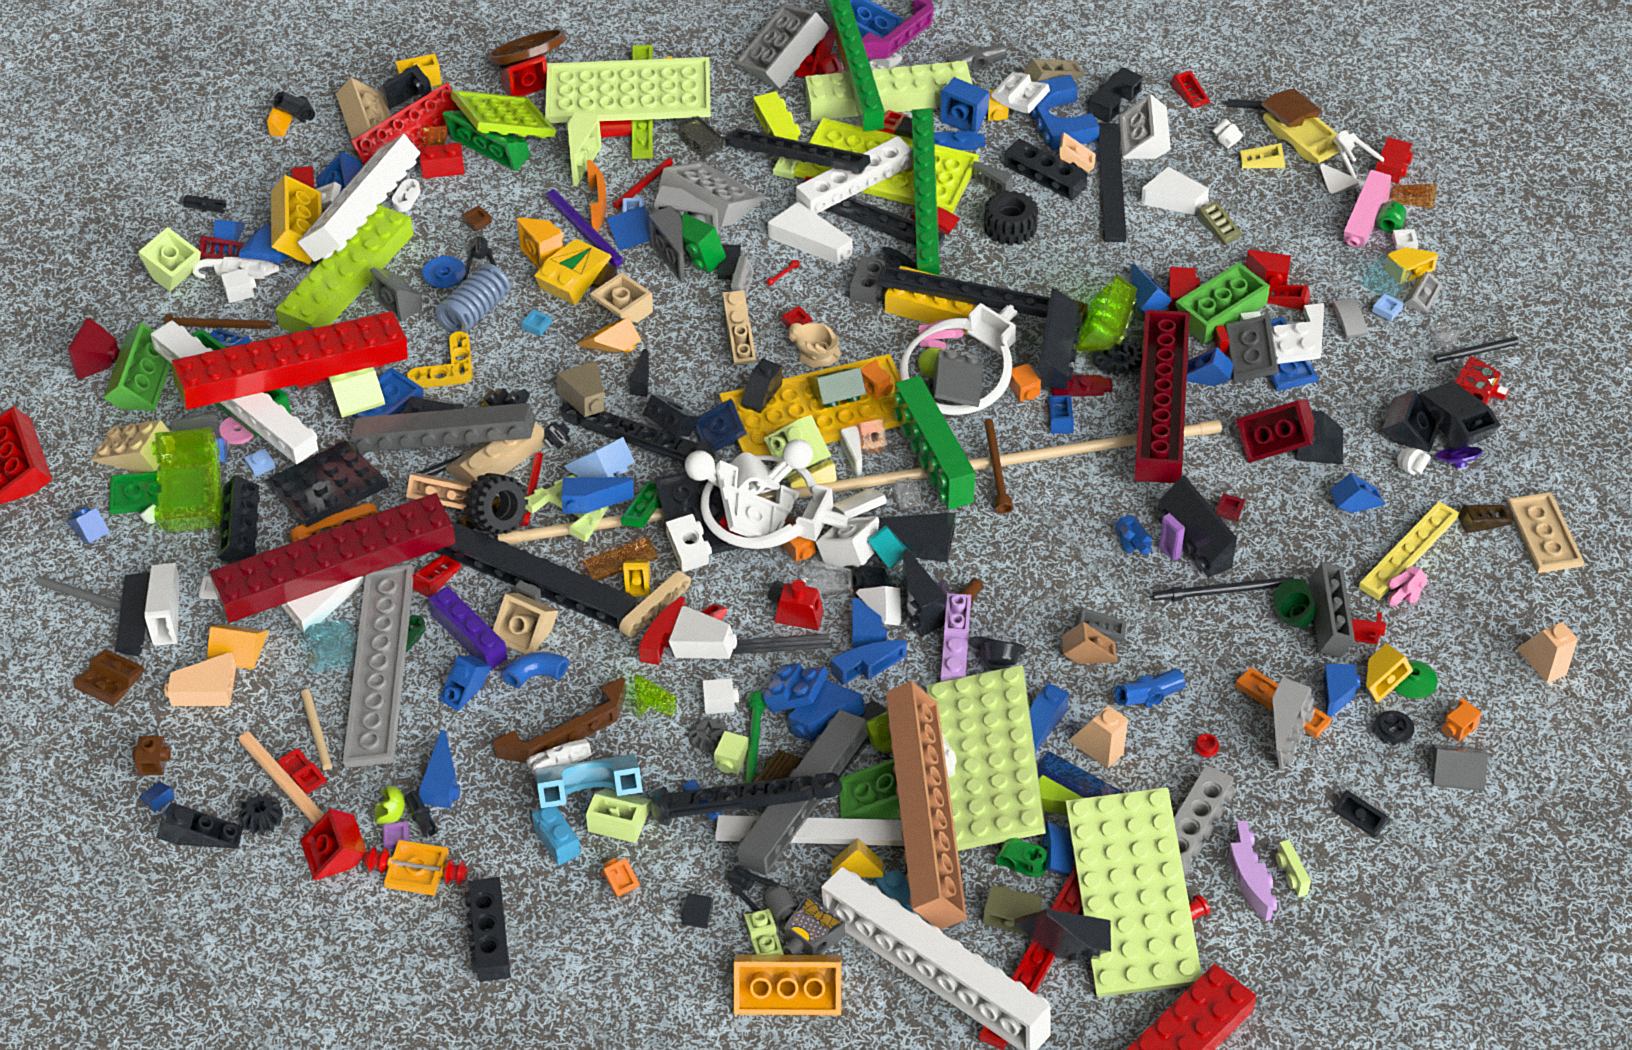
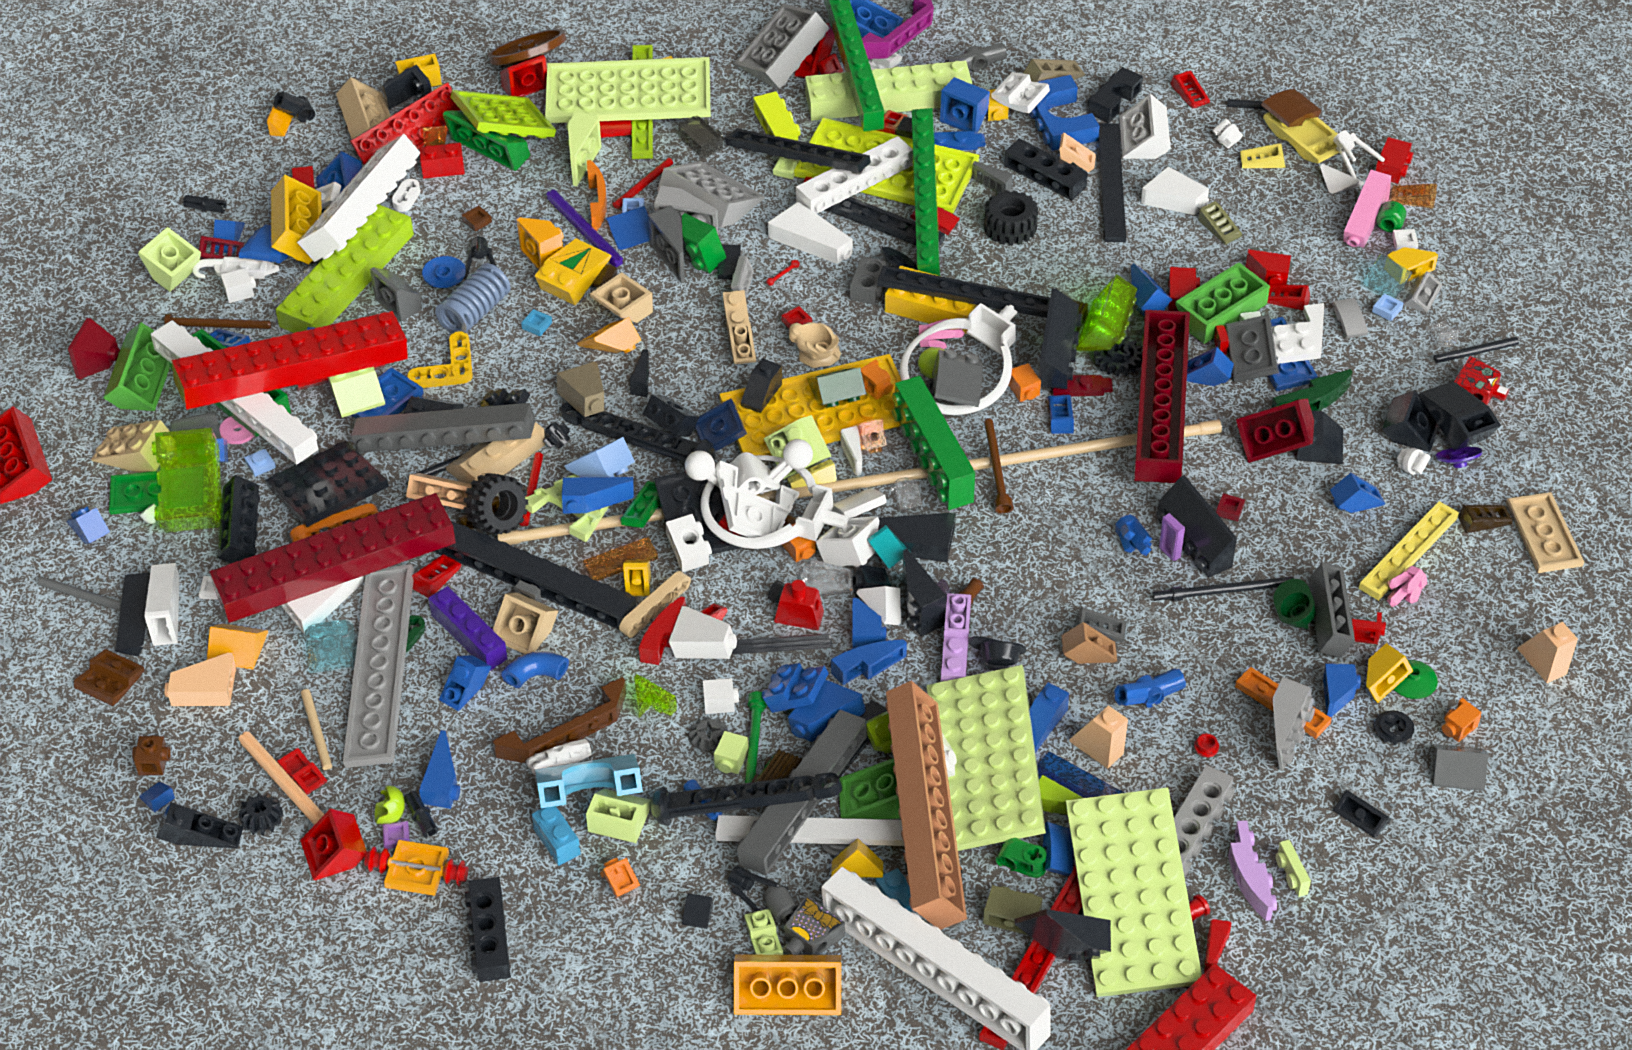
none -> red slope [1204,919,1232,973]
none -> dark green slope [1271,369,1353,411]

